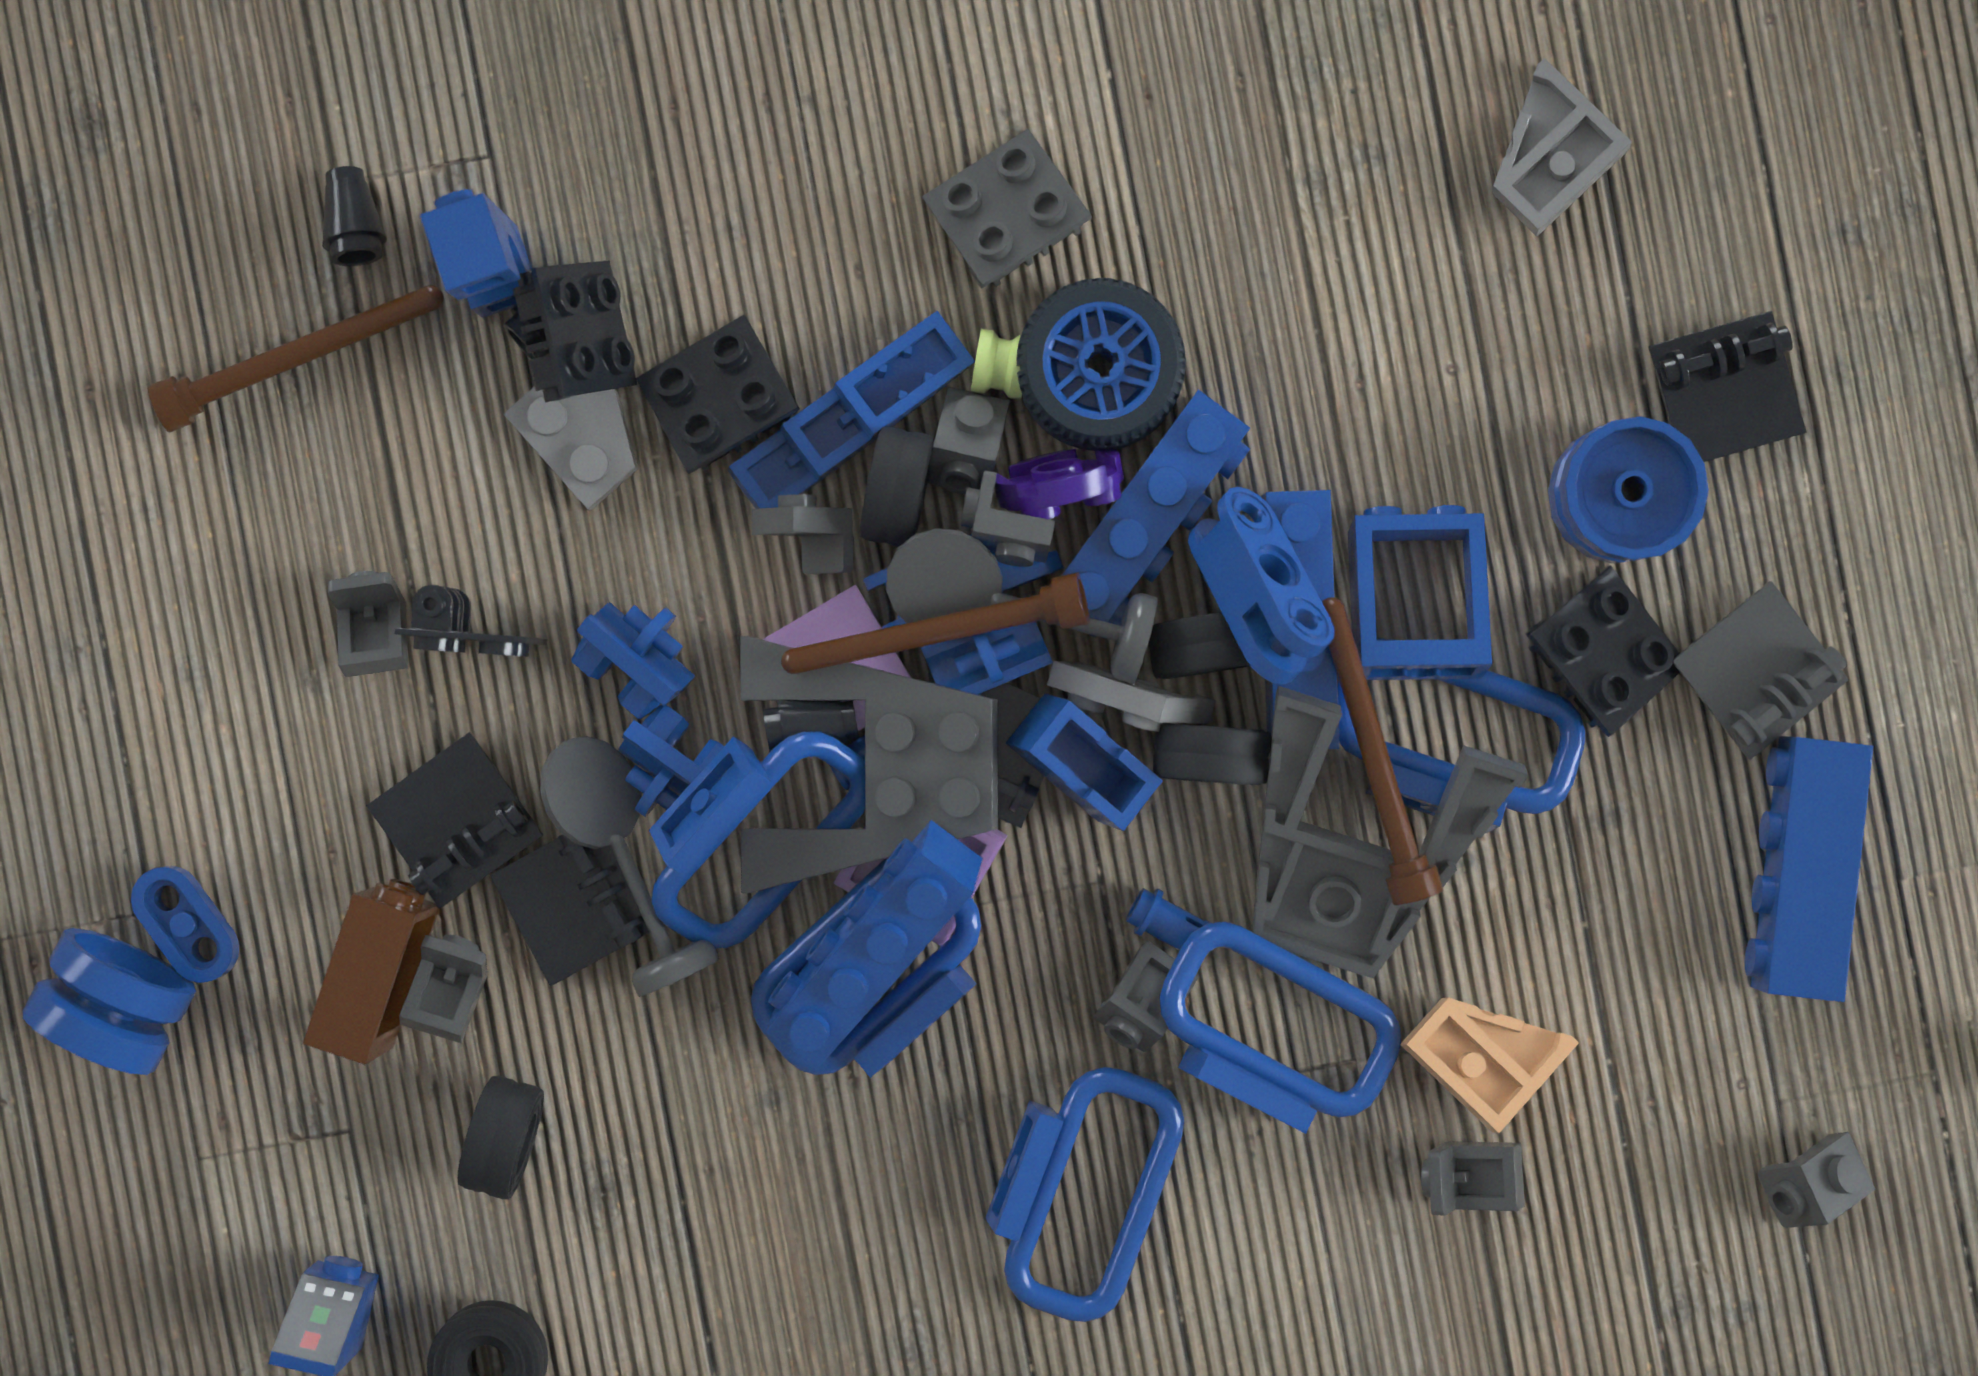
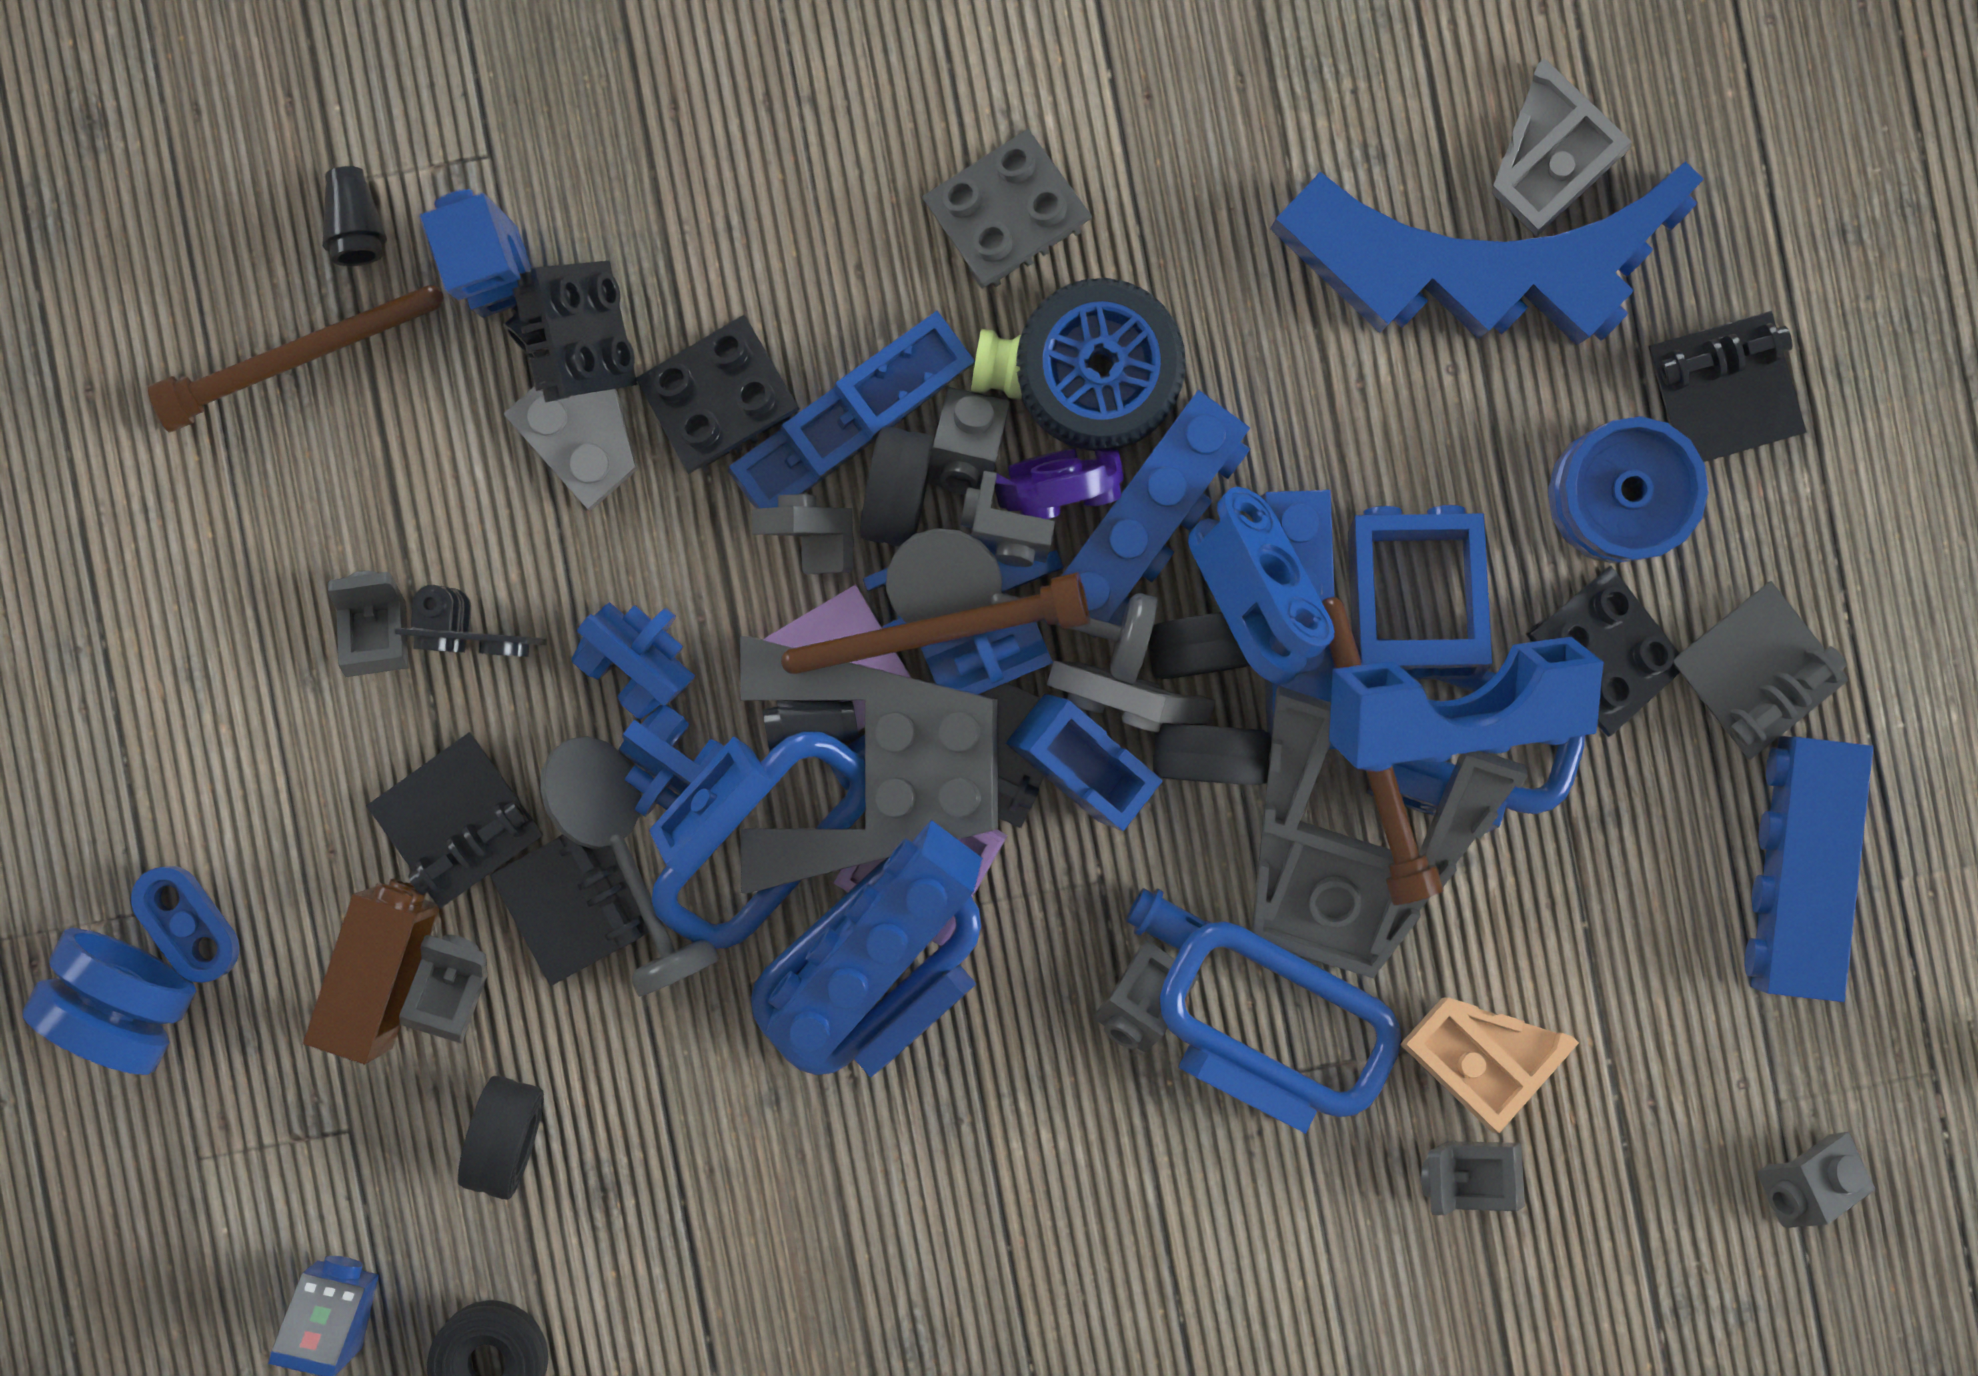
blue bar [985,1067,1184,1322] -> none
none -> blue arch [1270,161,1704,345]
none -> blue arch [1329,637,1603,771]

